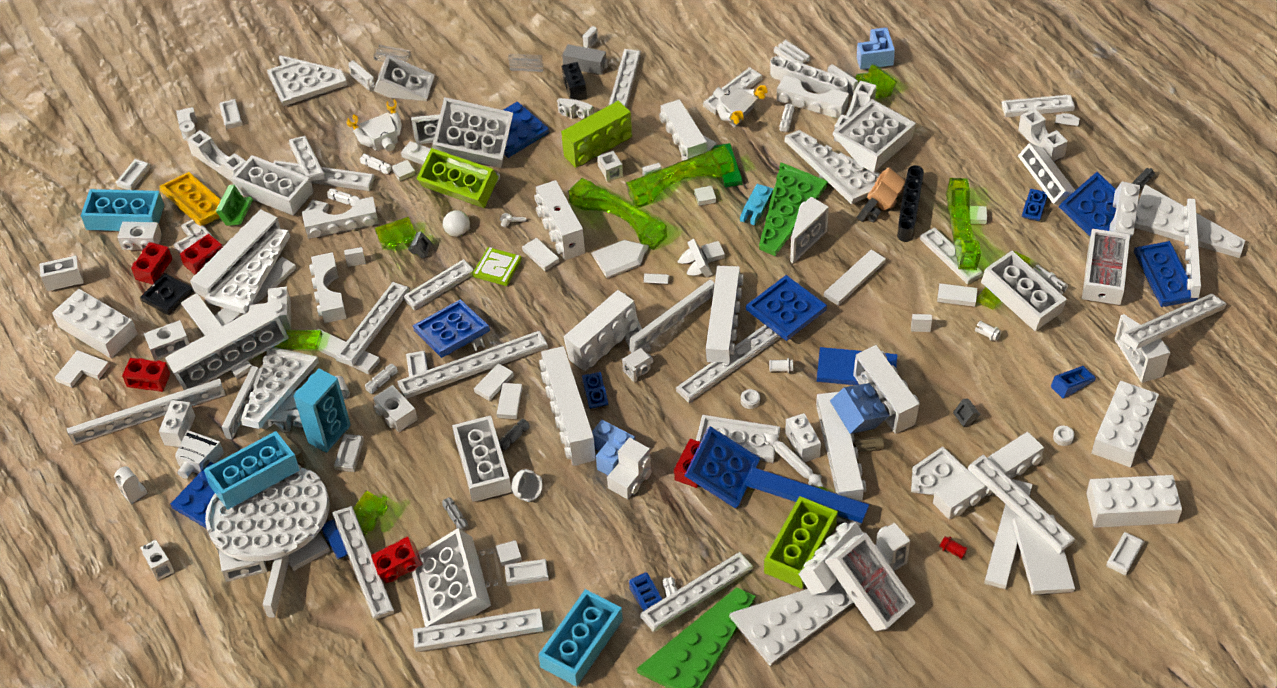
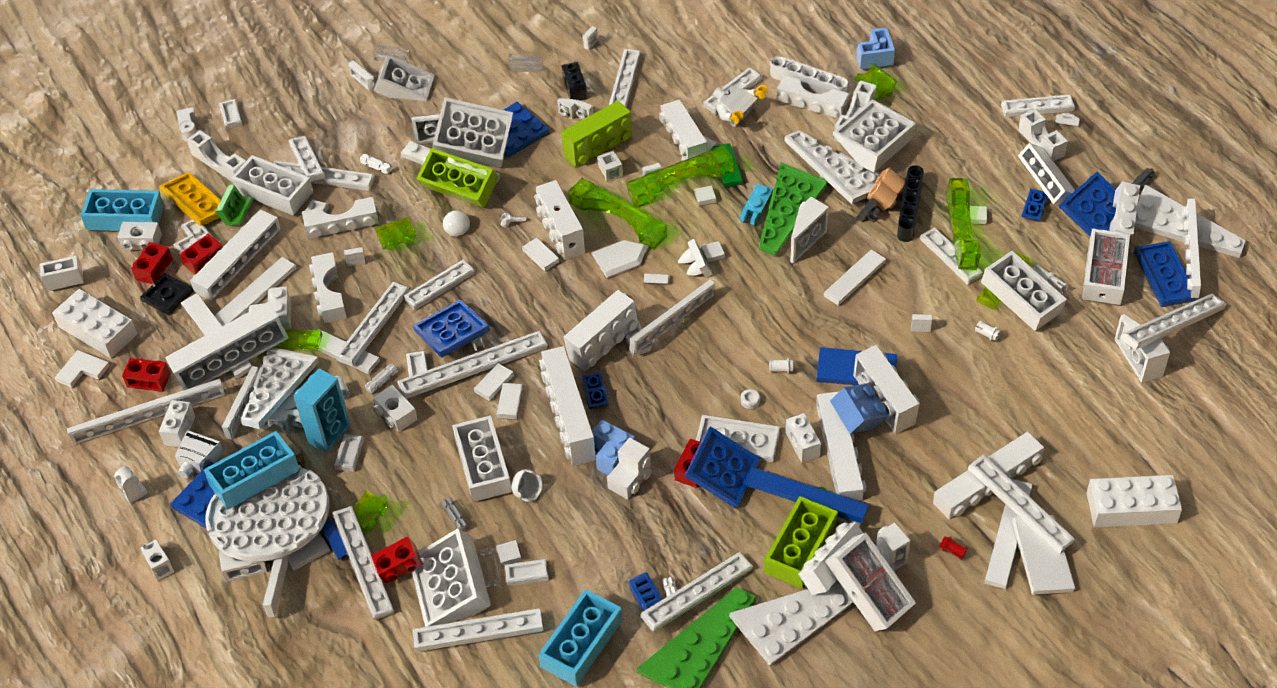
white tile [116,159,151,190] -> none
white brick [144,320,189,361] -> none
white wing [204,228,290,314] -> none
white wing [267,56,347,106] -> none
white axle [327,188,360,206] -> none
white torso [347,99,402,152] -> none
white tile [391,160,416,181] -> none
dark grey tile [408,232,432,258] -> none
tile [473,247,522,286] -> none
dark grey axle [499,419,530,450] -> none
light grey brick [562,44,608,75] -> none
white brick [622,348,653,383] -> none
white tile [676,325,781,403] -> none
white brick [706,266,744,363] -> none
blue plate [746,275,827,341] -> none
white wheel [764,432,823,488] -> none
white tile [774,40,810,64] -> none
white axle [779,104,794,132] -> none
white tile [828,65,858,96] -> none
dark tan piece [854,437,884,452] -> none
white tile [911,447,968,495] -> none
white tile [937,283,977,307] -> none
dark grey tile [953,399,981,427] -> none
blue slope [1051,366,1096,398] -> none
white tile [1053,426,1074,446] -> none
white brick [1091,381,1159,468] -> none
white tile [1106,532,1144,576] -> none

